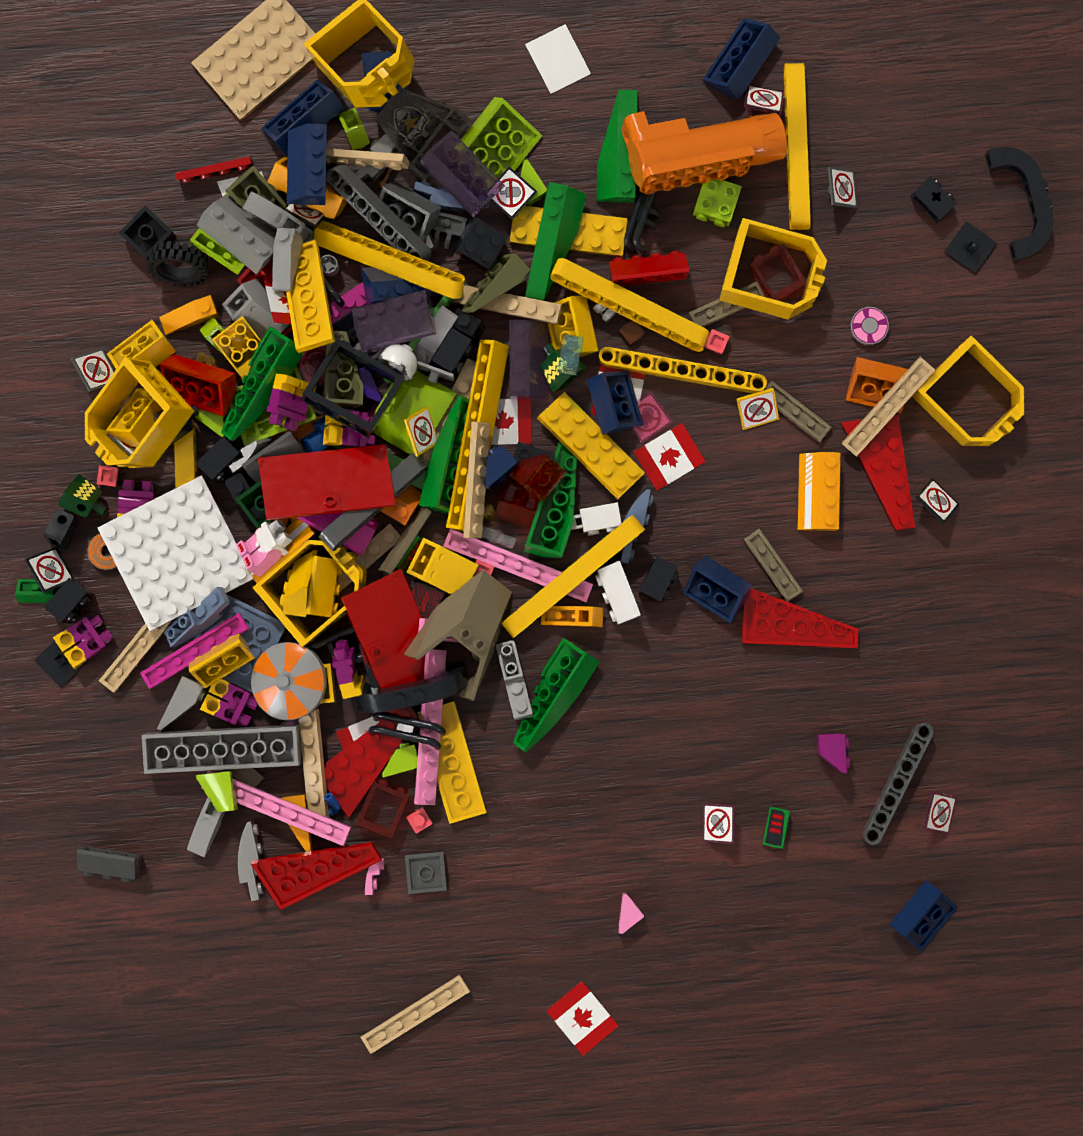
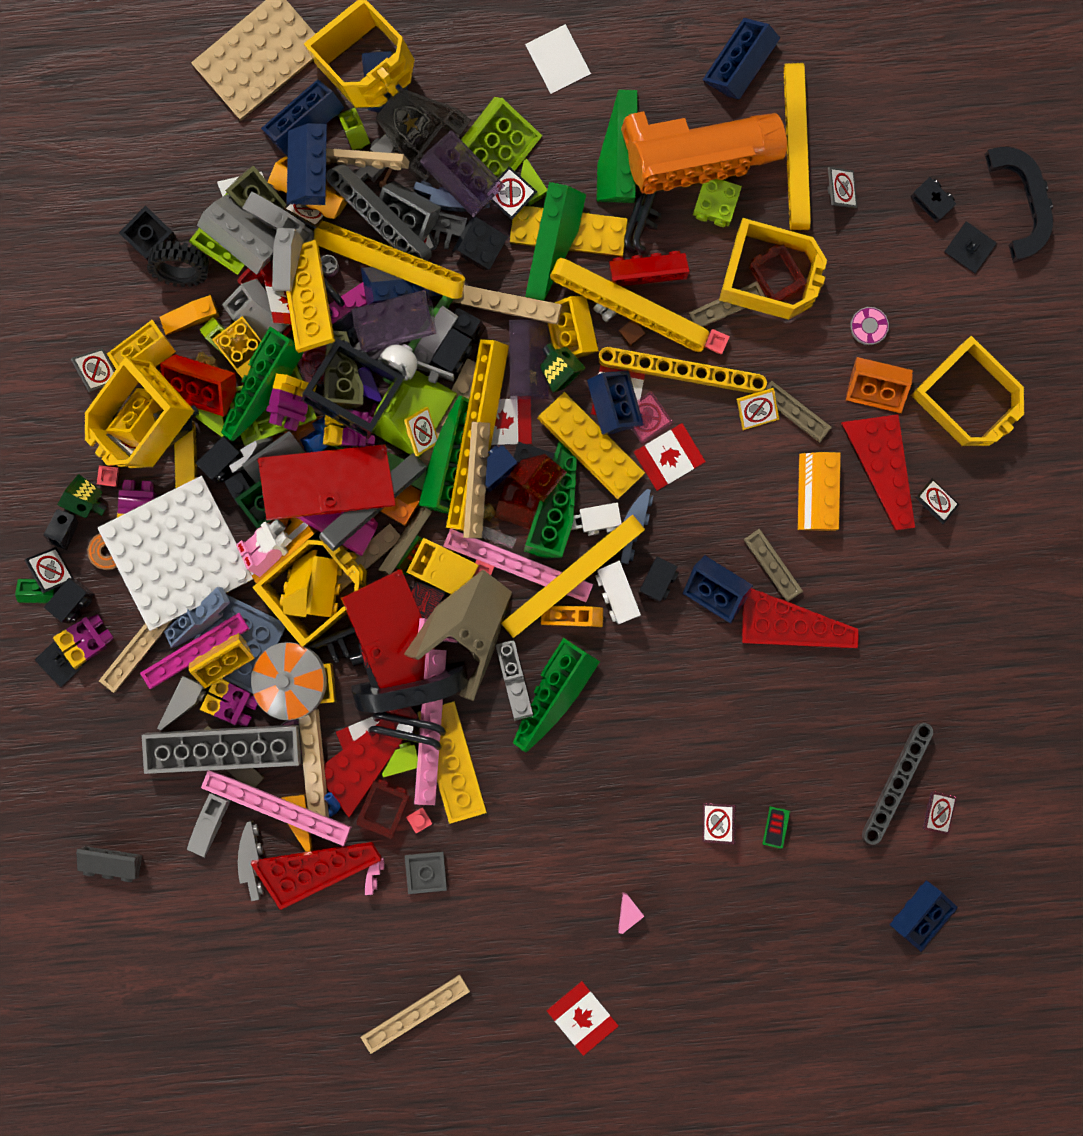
red plate [175,156,253,183] -> none
lime slope [196,771,238,812] -> none
magenta hips [332,640,365,699] -> none
olive wedge [461,253,531,313] -> none
clear light blue plate [557,334,583,375] -> none
piece [744,85,784,115] -> none
magenta slope [816,733,850,773] -> none
tan plate [842,357,935,457] -> none

